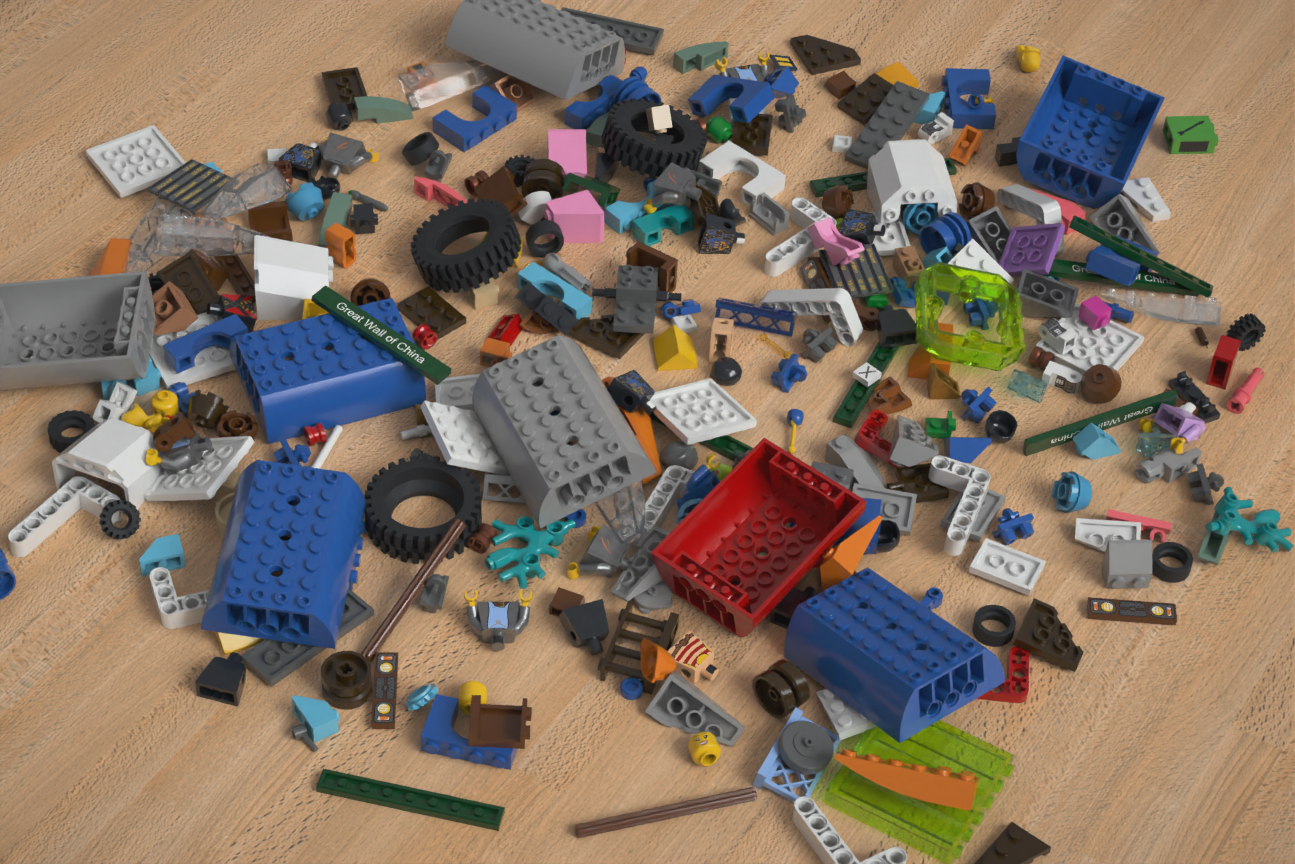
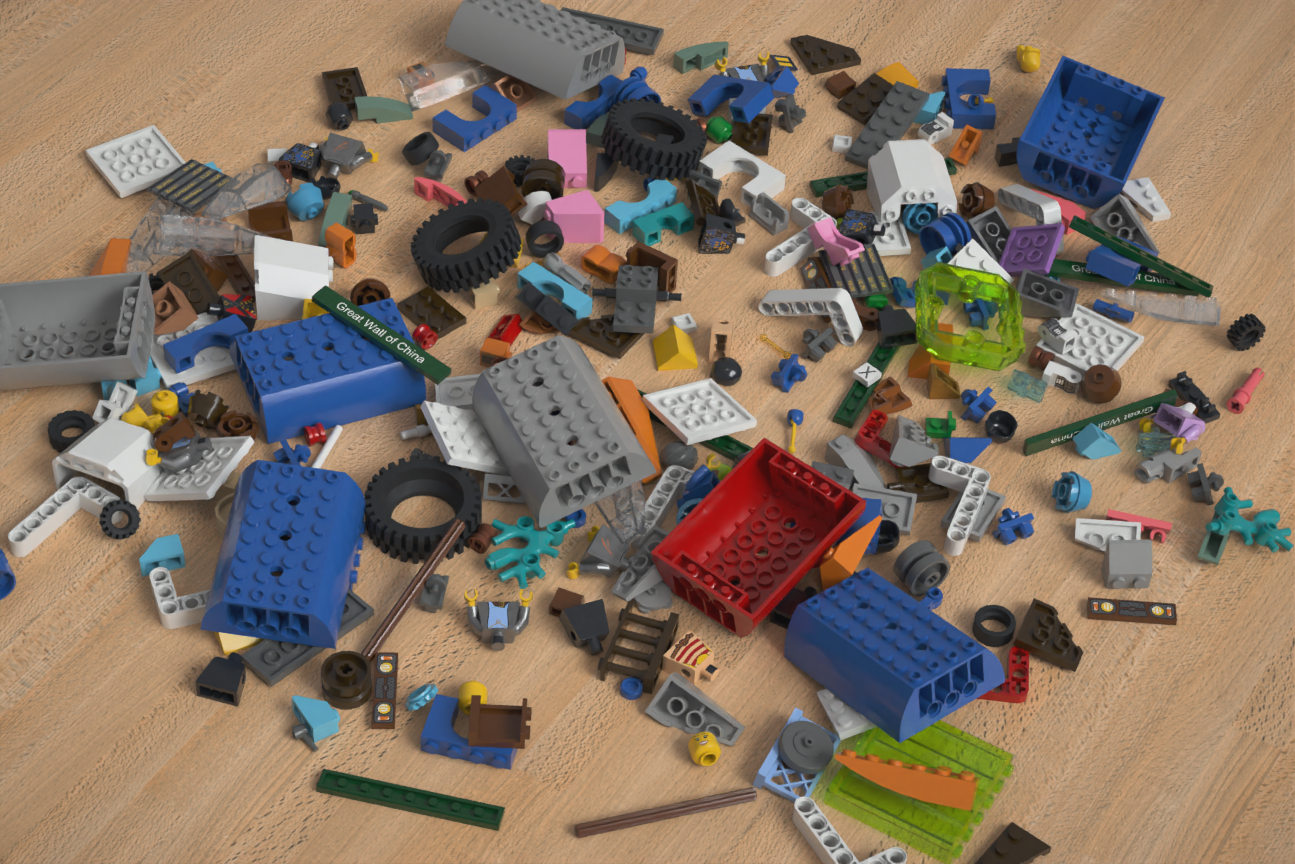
dark green panel [562,172,621,207] -> none
black torso [607,370,657,416] -> none
orange hat [640,638,677,683] -> none
flat silver torso [643,162,702,214] -> none
tan brick [646,105,672,134] -> none
blue plate [661,299,701,319] -> none
clear blue fence [715,297,797,337] -> none
dark brown wheel [752,659,810,719] -> none
medium nougat slope [893,246,926,278] -> none
white plate [969,538,1046,596] -> none
dark pink brick [1078,295,1112,331] -> none
black tyre [1152,542,1193,583] -> none
bright green brick [1163,116,1218,154] -> none
reddish brown piece [1195,325,1209,349] -> none
red hips [1206,335,1241,390] -> none
none -> orange brick [581,245,627,284]
none -> dark grey wheel [893,540,950,596]

